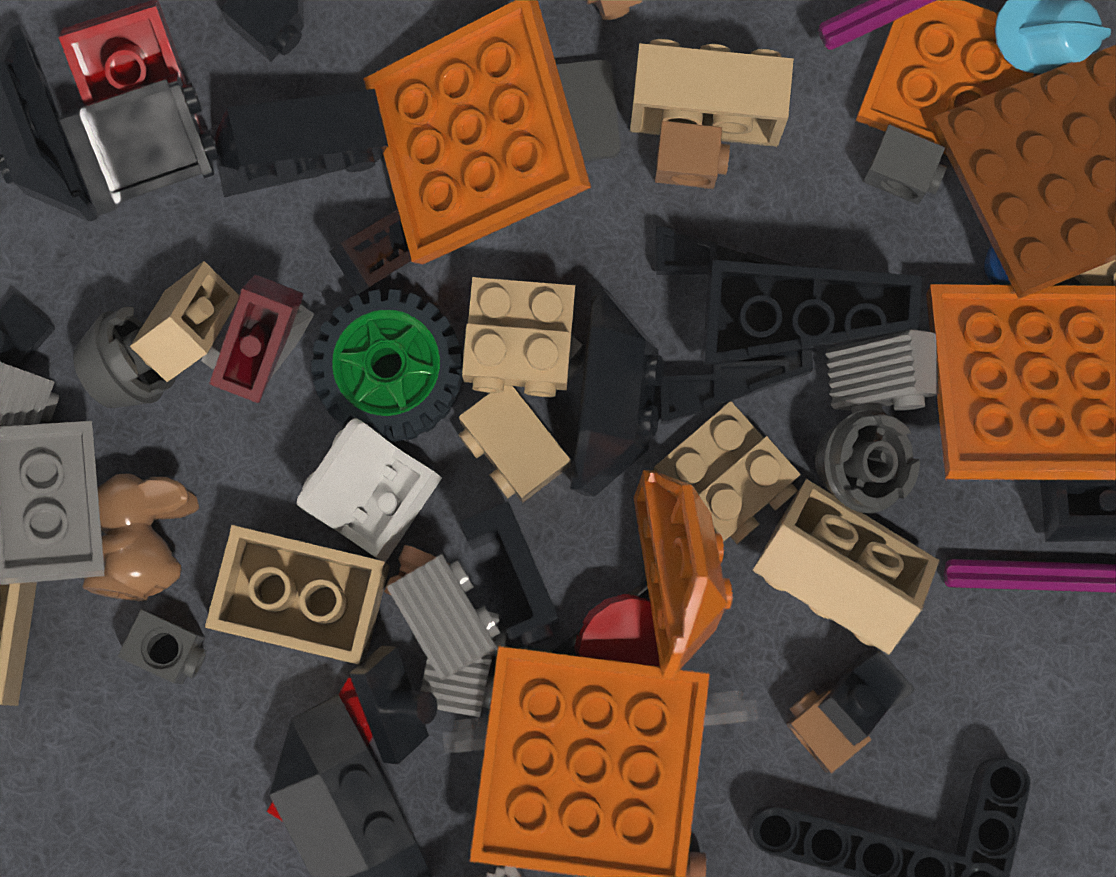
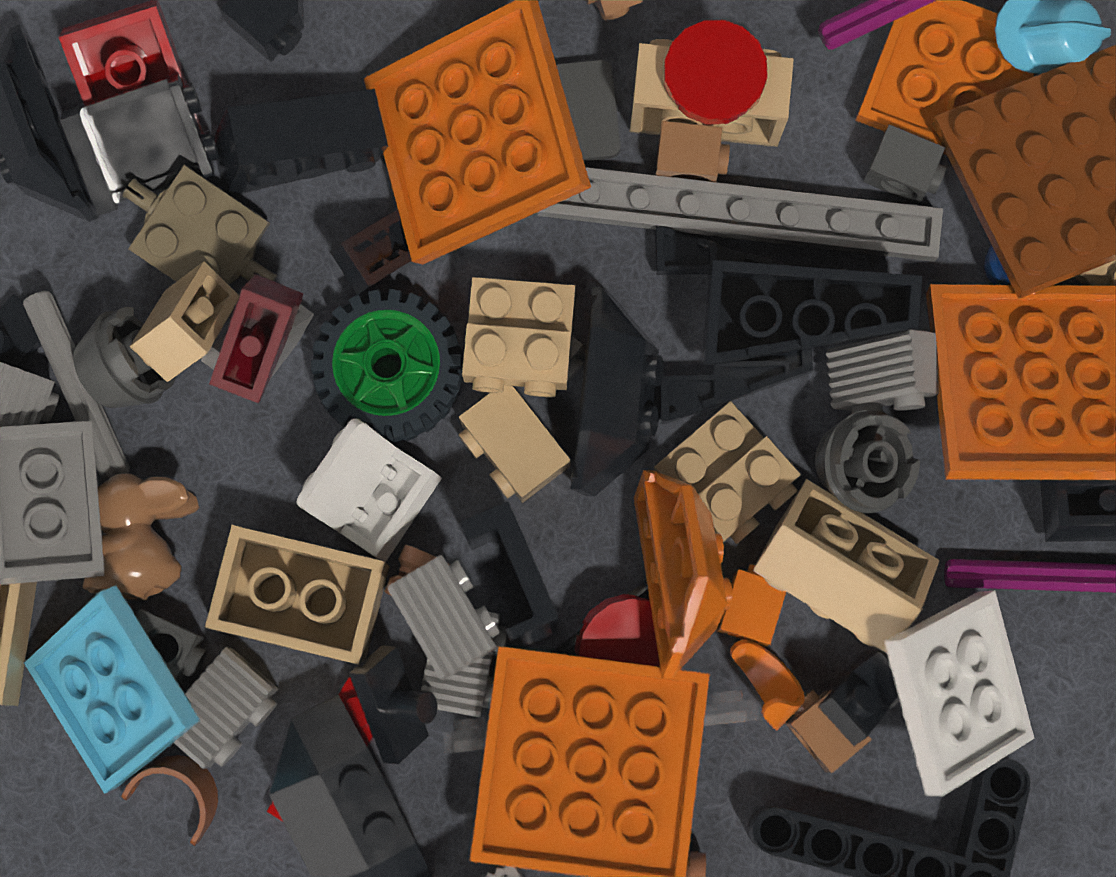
none -> light grey axle [23,291,130,481]
none -> medium azure plate [24,585,200,794]
none -> dark orange helmet [121,755,218,846]
none -> dark tan plate [122,165,278,285]
none -> light grey brick [174,647,278,769]
none -> light grey plate [537,167,943,262]
none -> red tile [664,20,768,124]
none -> orange brick [717,564,786,647]
none -> orange helmet [730,639,805,730]
none -> white plate [884,590,1035,796]

